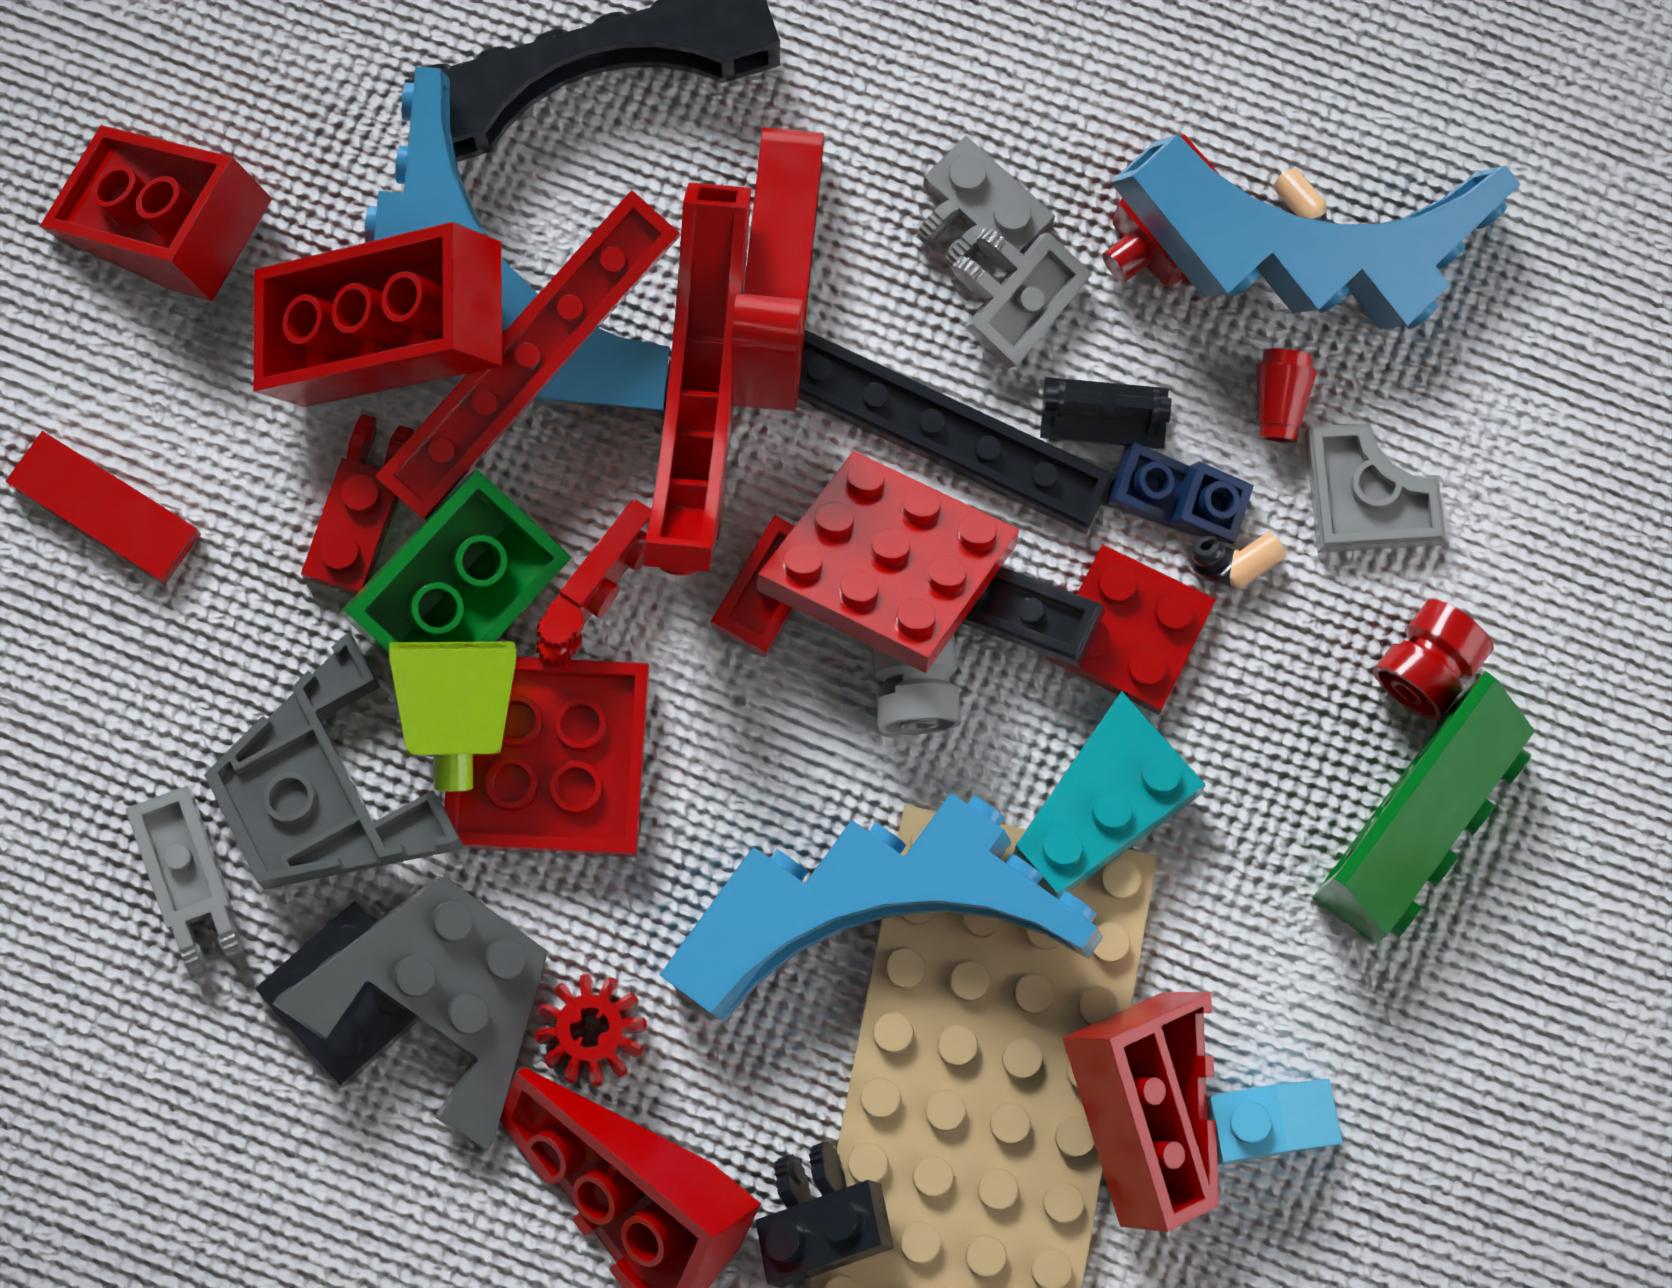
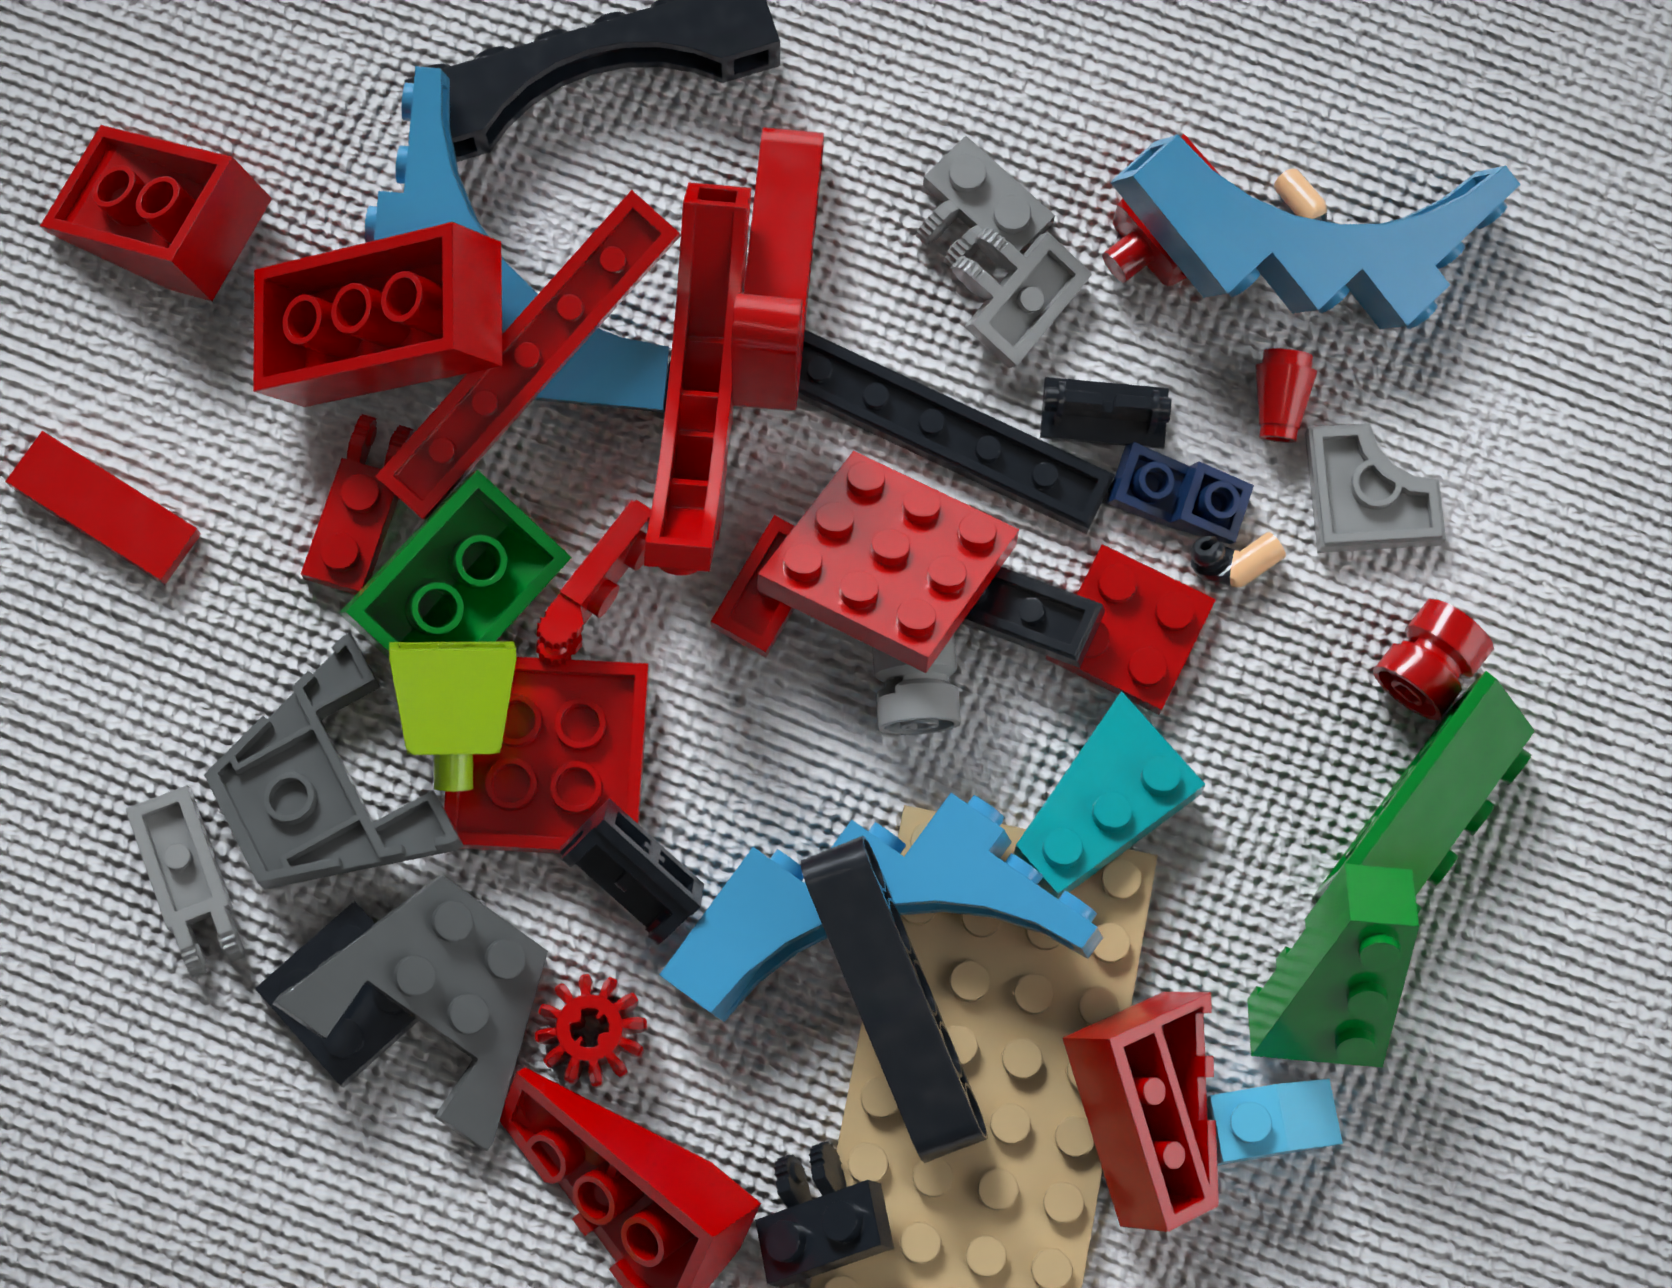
none -> black hinge [559,798,704,945]
none -> black beam [801,836,988,1163]
none -> green wedge [1247,864,1419,1068]

